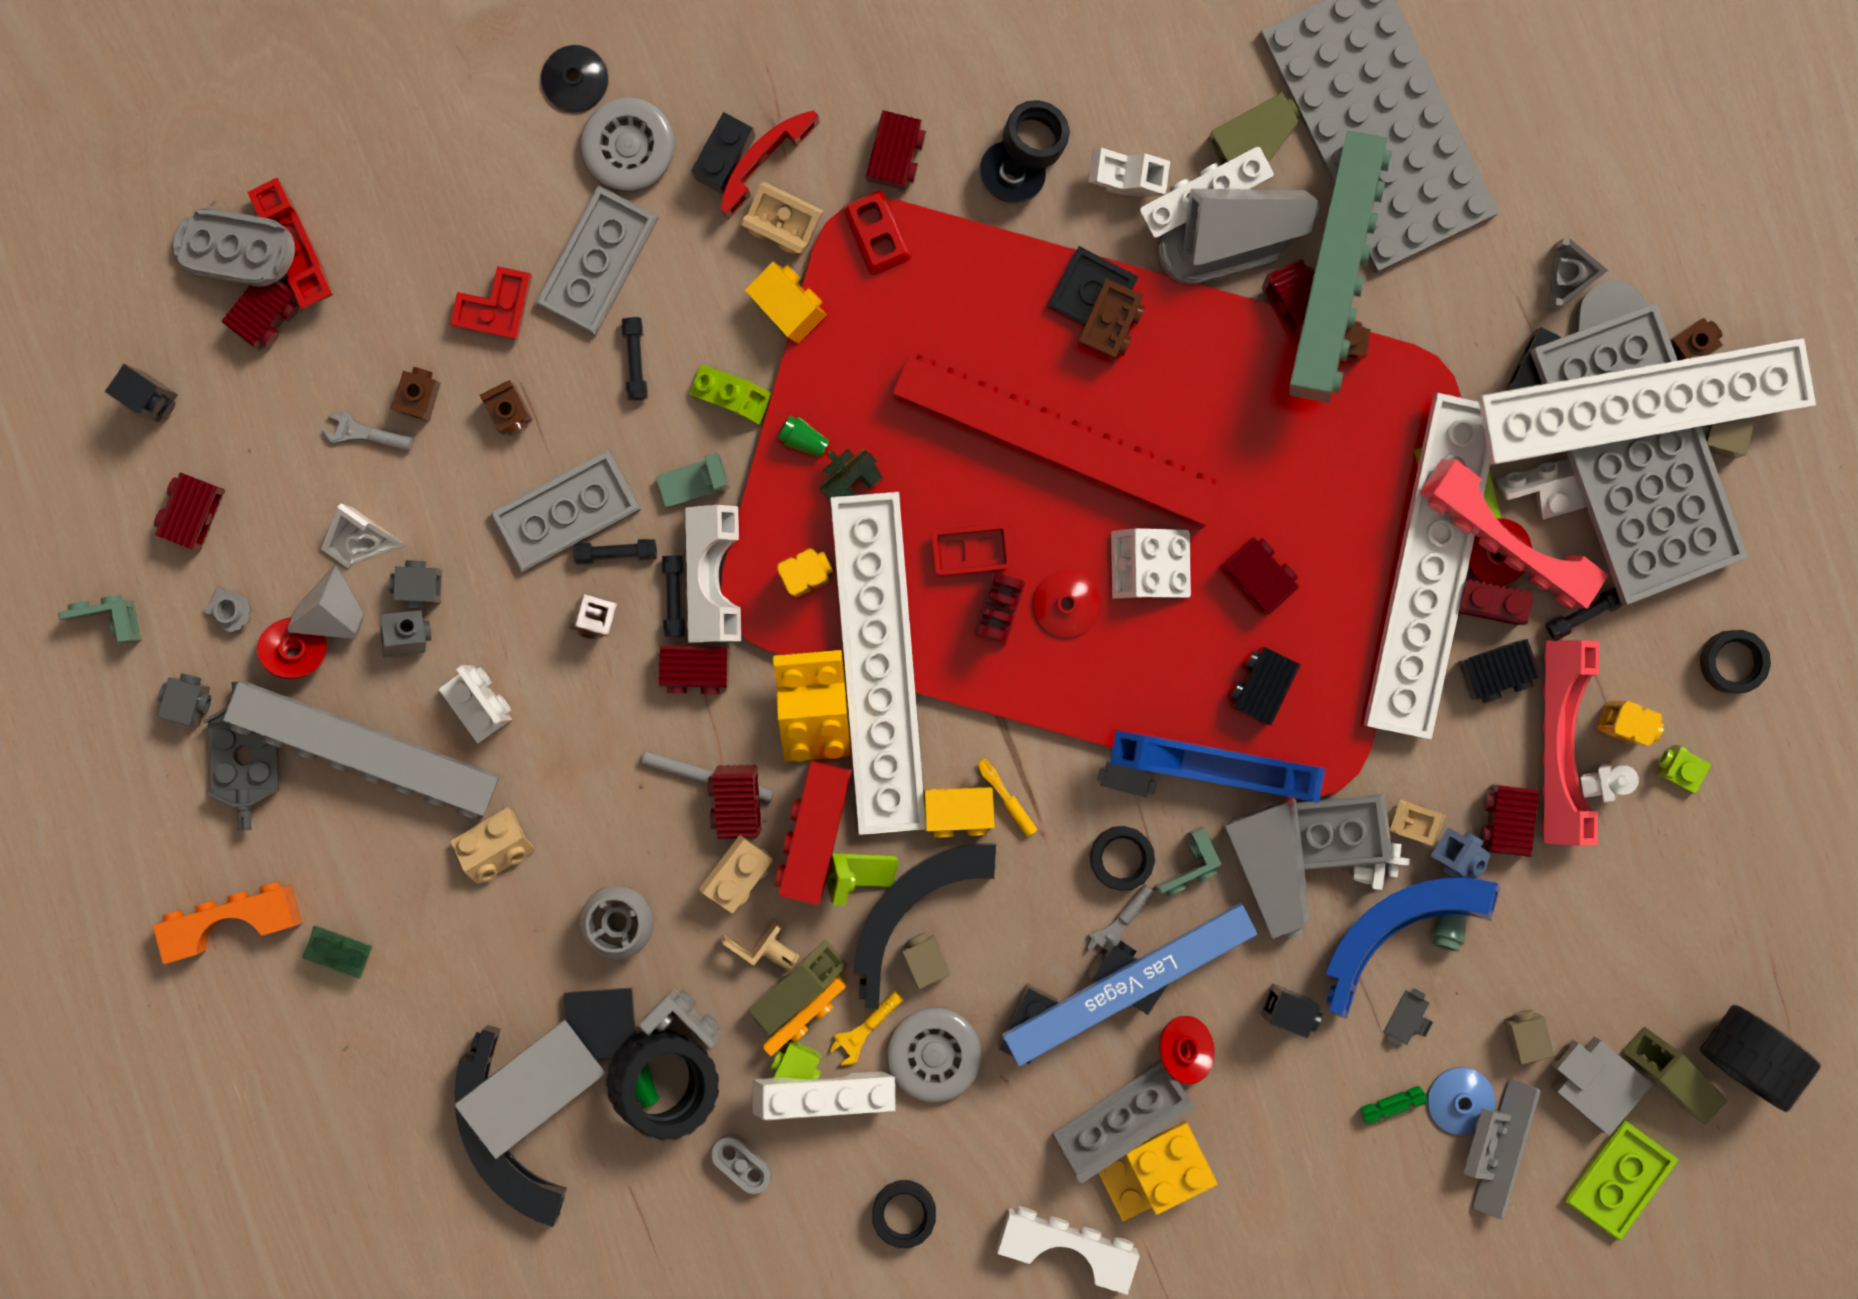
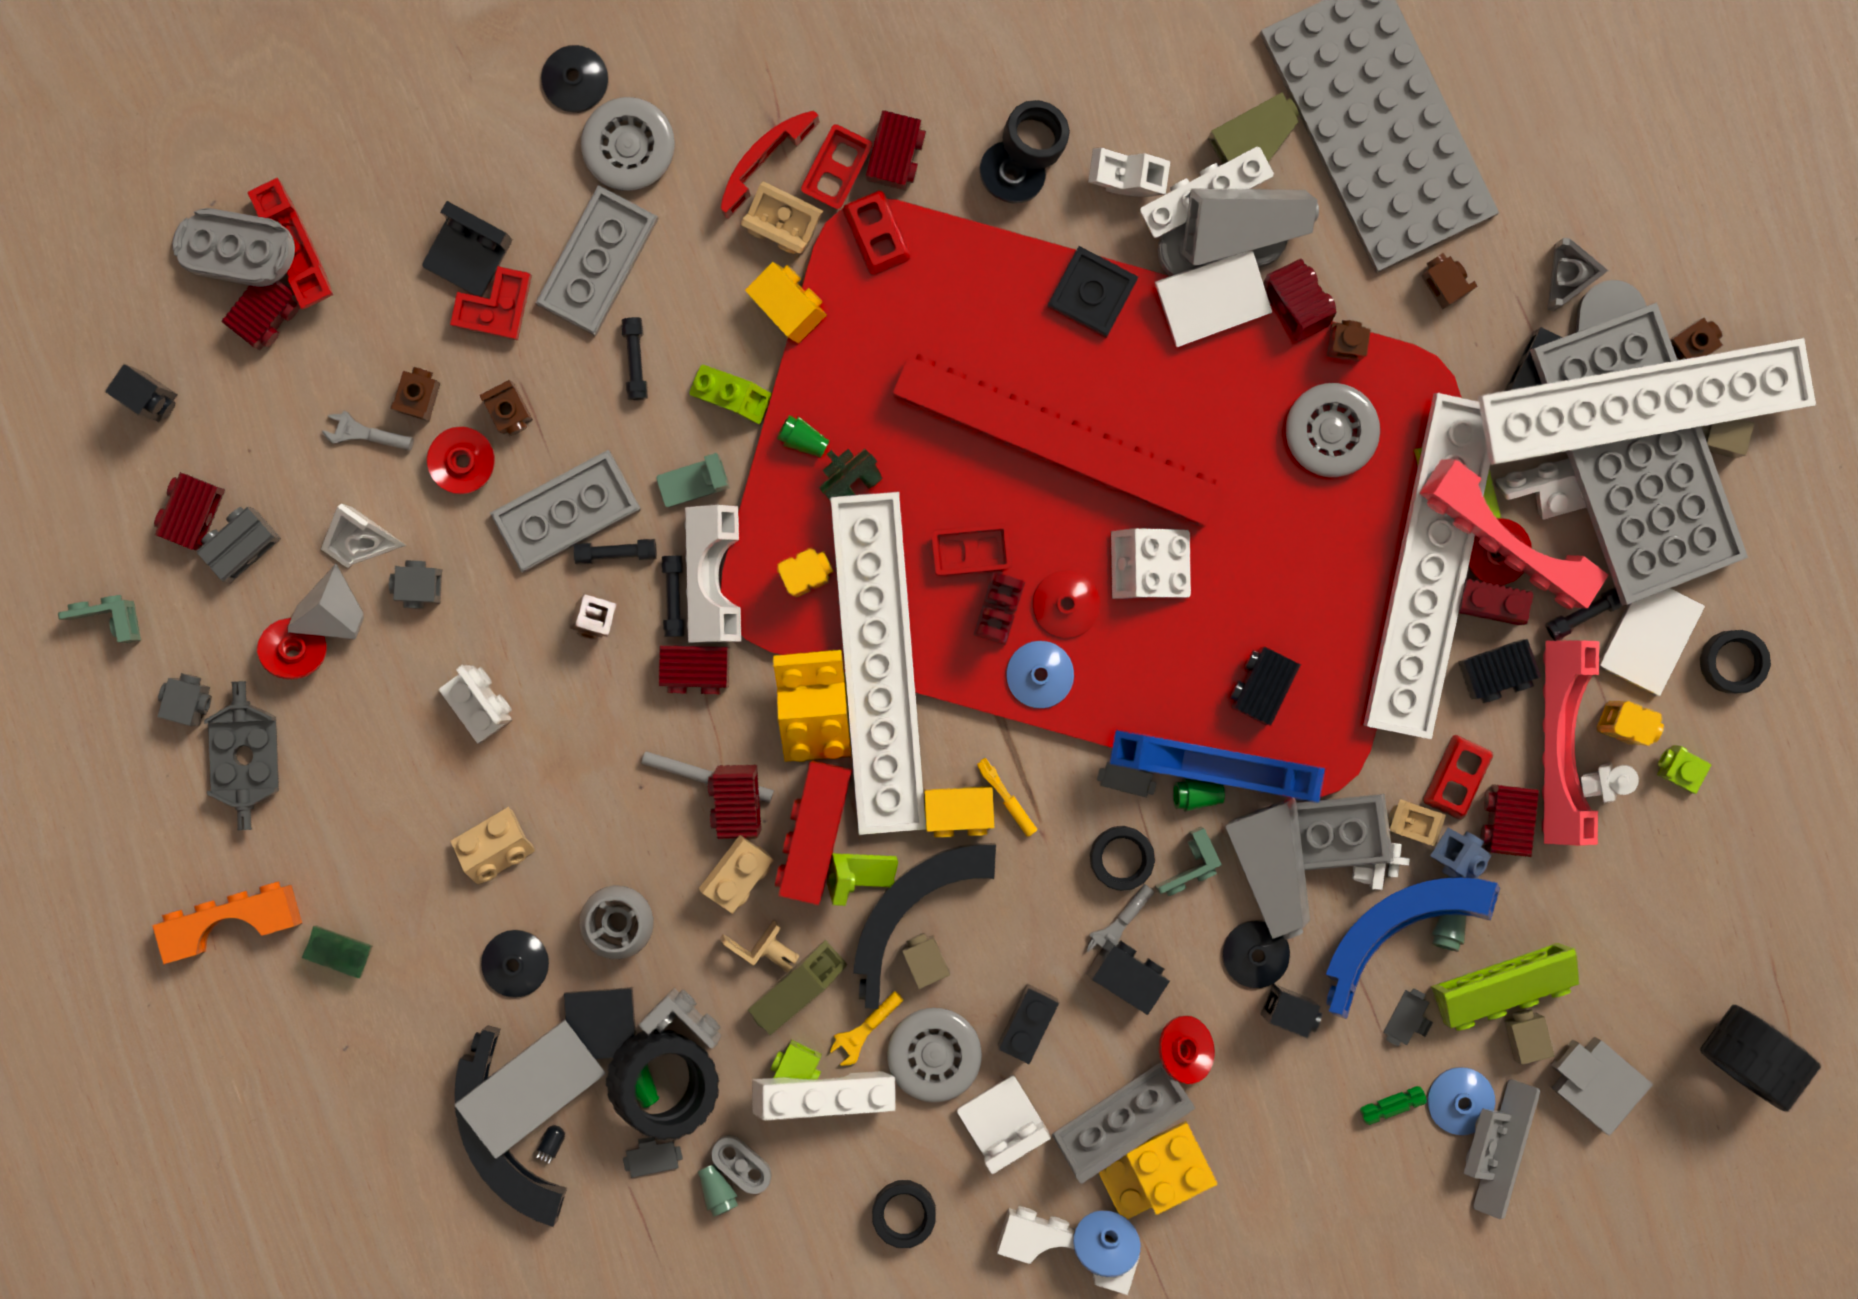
light grey animal [204,587,251,632] -> none
light grey brick [223,681,500,819] -> none
dark grey brick [379,610,431,657] -> none
black brick [691,112,756,195] -> none
light orange plate [763,975,847,1056] -> none
medium blue tile [1002,903,1258,1066] -> none
reddish brown bracket [1078,279,1145,361] -> none
dark red brick [1220,537,1299,615] -> none
sand green brick [1289,130,1392,403] -> none
lime tile [1563,1120,1679,1242] -> none
olive slope [1622,1027,1728,1125] -> none
none -> dark grey brick [197,507,281,583]
none -> black bracket [422,201,513,297]
none -> red dish [427,427,495,494]
none -> black dish [481,930,549,997]
none -> black piece [537,1125,565,1163]
none -> dark grey piece [623,1137,683,1178]
none -> sand green cone [697,1164,738,1217]
none -> red piece [801,124,873,209]
none -> white bracket [957,1075,1050,1174]
none -> medium blue dish [1007,641,1074,708]
none -> medium blue dish [1073,1211,1141,1277]
none -> white tile [1154,250,1272,347]
none -> green cone [1173,778,1225,812]
none -> black dish [1222,920,1290,988]
none -> light grey wheel [1286,383,1380,477]
none -> reddish brown brick [1422,253,1478,309]
none -> red piece [1423,735,1493,820]
none -> lime slope [1431,943,1579,1031]
none -> white tile [1599,588,1705,696]

